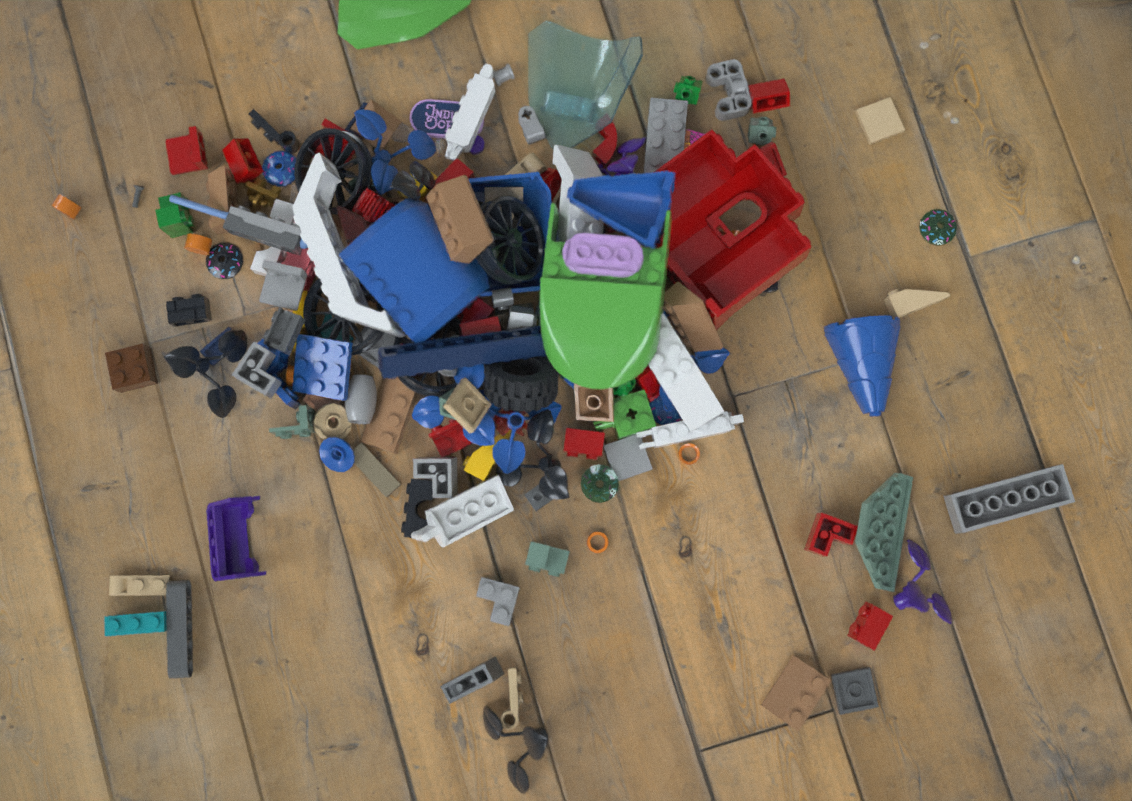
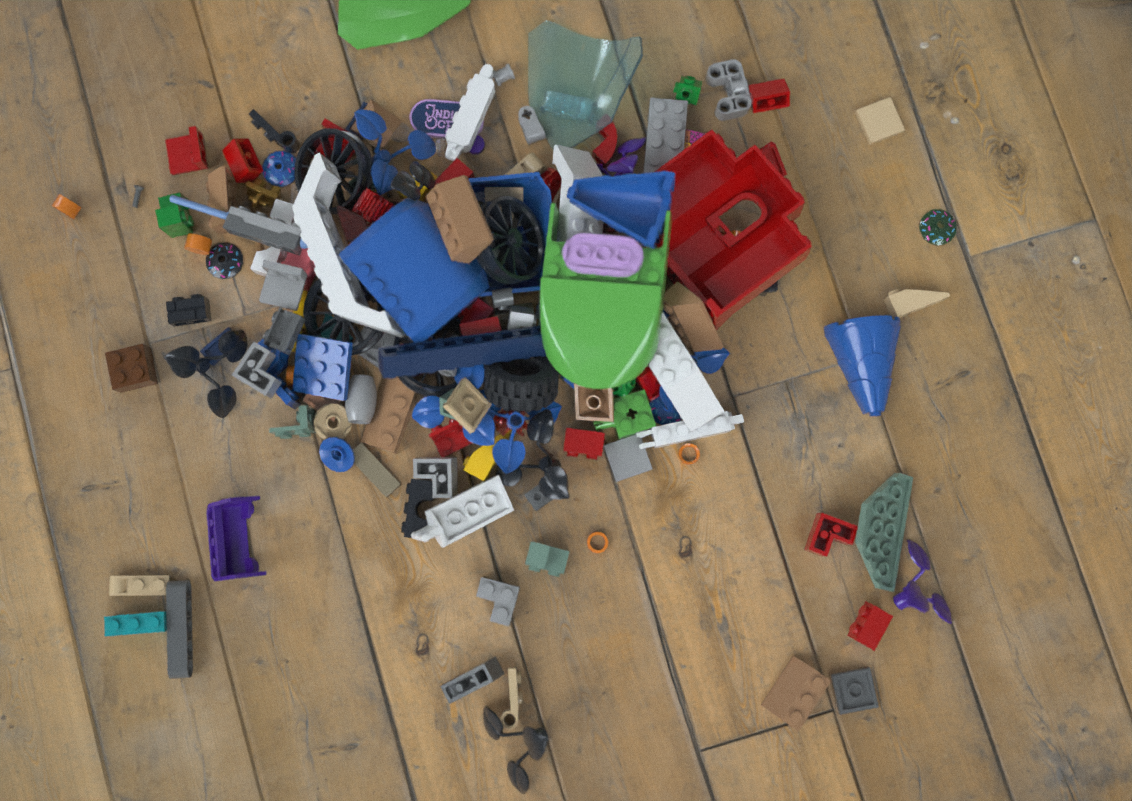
clear green dish [580,464,619,503] -> none
sand green brick [747,117,776,146] -> none
light grey brick [943,464,1075,534] -> none

